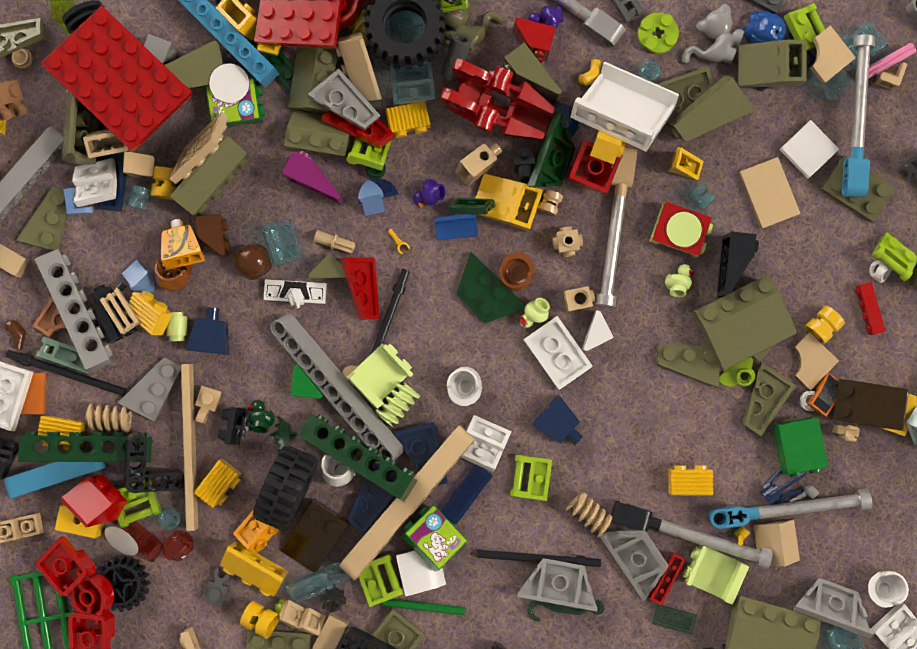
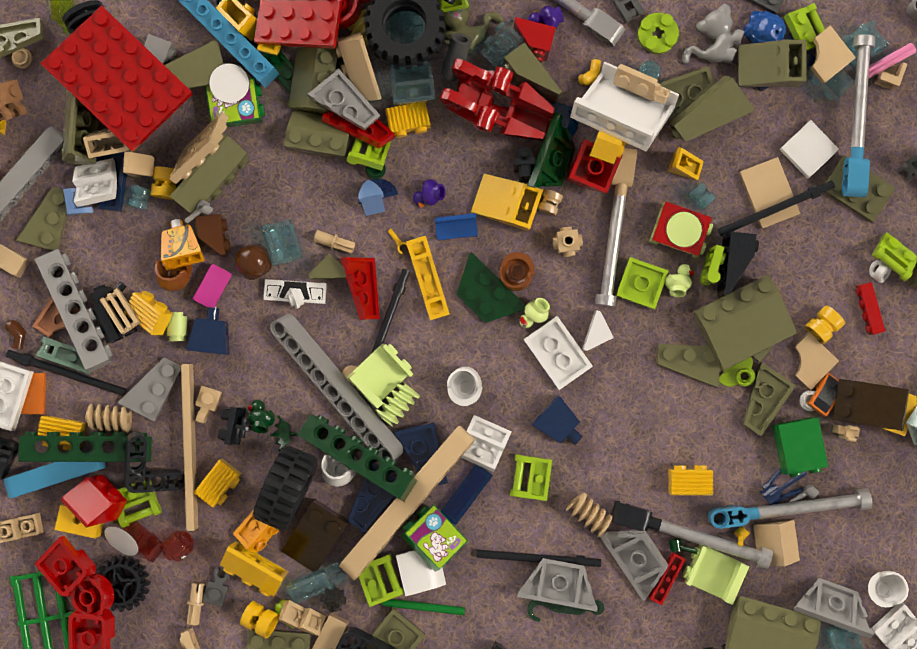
medium blue tile [122,259,155,292] -> none
clear light blue wheel [158,507,183,530] -> none
magenta slope [282,150,344,205] -> none
green slope [291,364,324,399] -> none
dark green tile [449,198,495,215] -> none
tan torso [455,143,502,187] -> none
tan brick [563,286,595,312] -> none
clear green tile [652,604,697,635] -> none
none -> light grey hand [184,200,213,224]
none -> tan axle [187,582,205,625]
none -> dark pink slope [193,263,233,308]
none -> yellow slope [406,236,450,320]
none -> clear light blue bracket [480,19,524,68]
none -> tan hinge [613,64,670,104]
none -> lime plate [615,257,669,310]
none -> dark green hand [669,538,698,554]
none -> lime plate [700,245,726,286]
none -> black bar [717,180,835,237]

